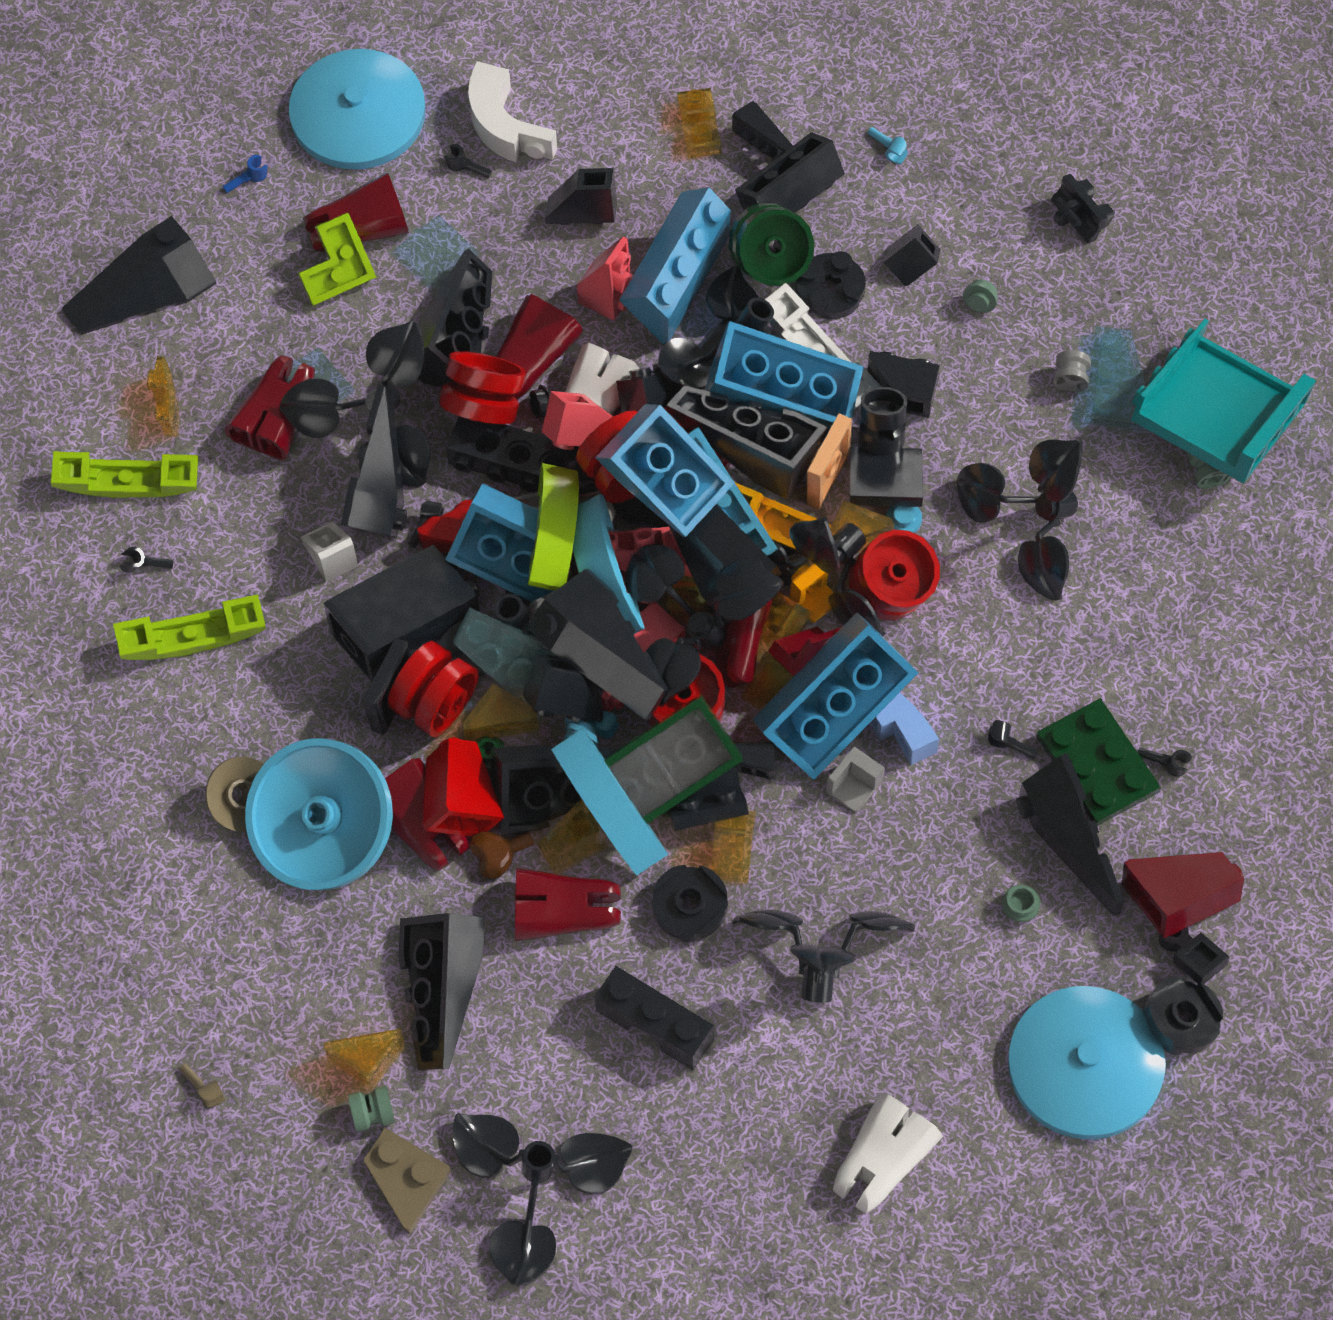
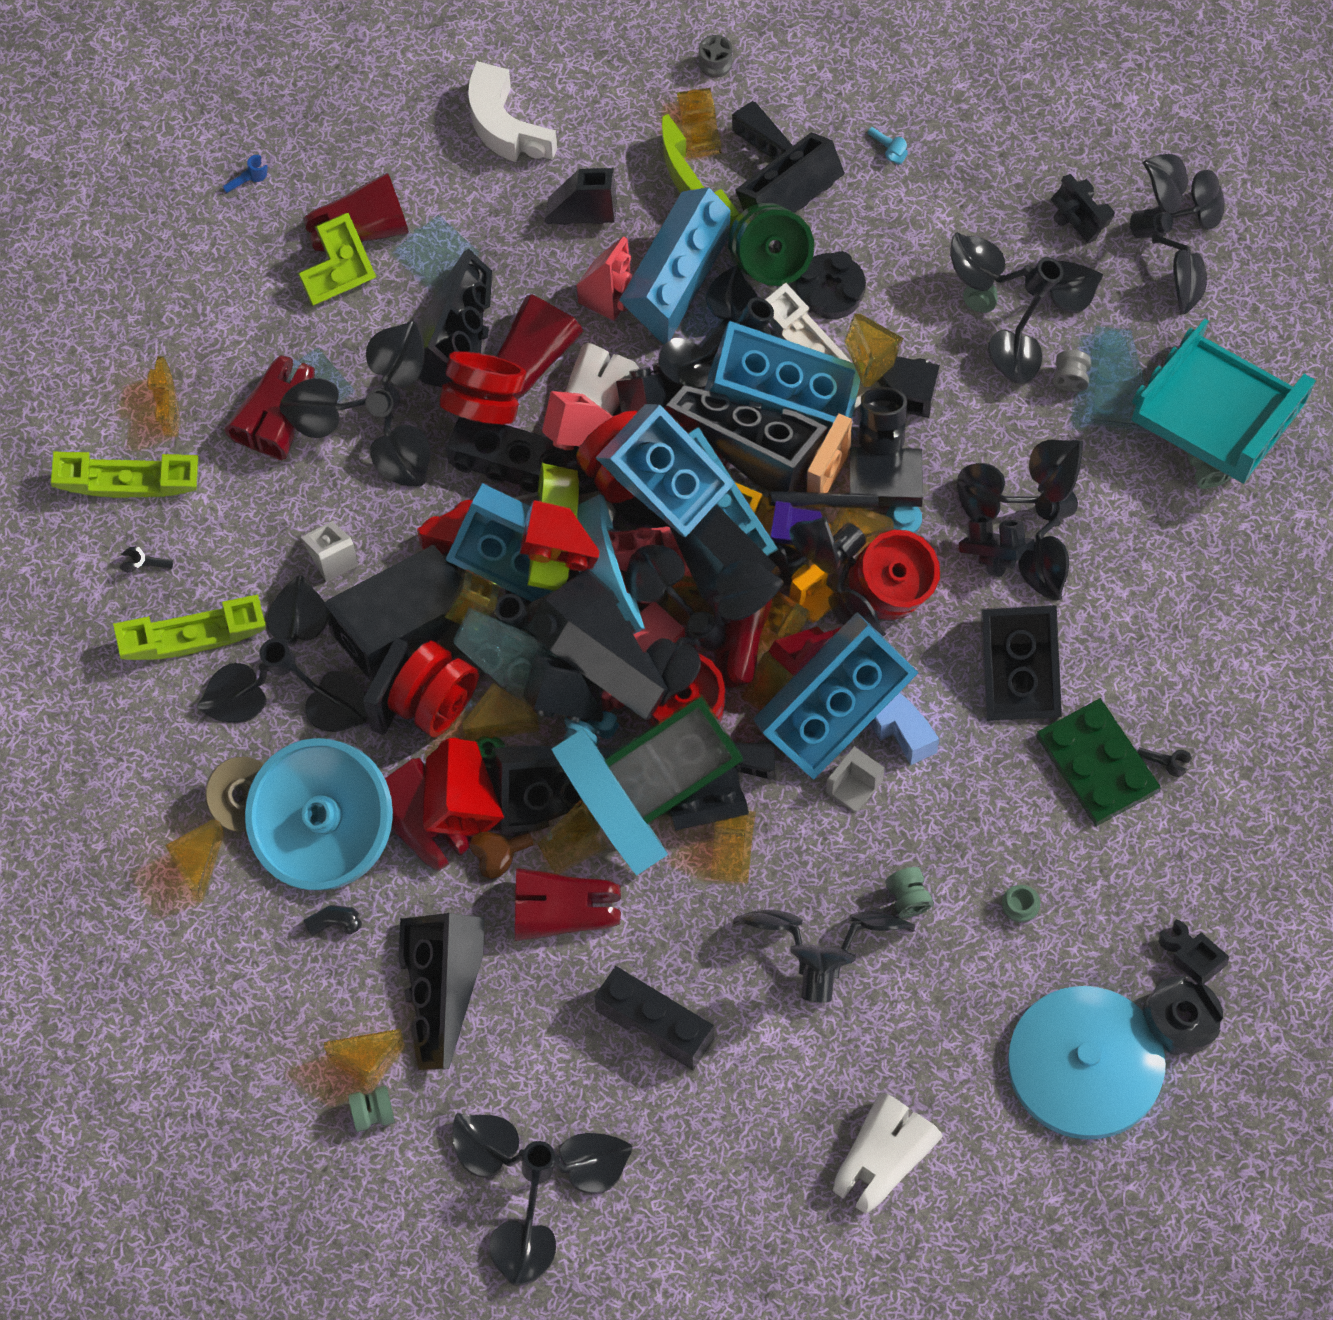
black wedge [62,216,217,335] -> none
dark tan hand [180,1063,225,1108] -> none
medium azure dish [289,49,426,169] -> none
black wedge [341,385,407,538] -> none
dark tan wing [363,1128,452,1234] -> none
black hand [407,501,444,549] -> none
black hand [444,144,492,178] -> none
black plate [529,385,554,419] -> none
black plate [652,865,728,943] -> none
black panel [883,224,940,286] -> none
black hand [988,720,1038,759] -> none
black wedge [1016,753,1124,916] -> none
dark red slope [1121,852,1244,938] -> none
none -> clear yellow slope [165,819,225,903]
none -> black plant [197,575,367,732]
none -> black arm [303,905,362,936]
none -> clear yellow slope [445,569,499,633]
none -> red slope [520,500,600,571]
none -> lime slope [662,114,740,229]
none -> dark grey wheel [699,35,732,78]
none -> black bar [768,491,878,509]
none -> dark purple panel [771,501,822,545]
none -> clear yellow slope [844,313,904,387]
none -> sand green wheel [885,867,934,918]
none -> black plant [950,232,1103,385]
none -> black hips [959,515,1035,577]
none -> black slope [980,605,1062,721]
none -> black plant [1130,154,1225,314]

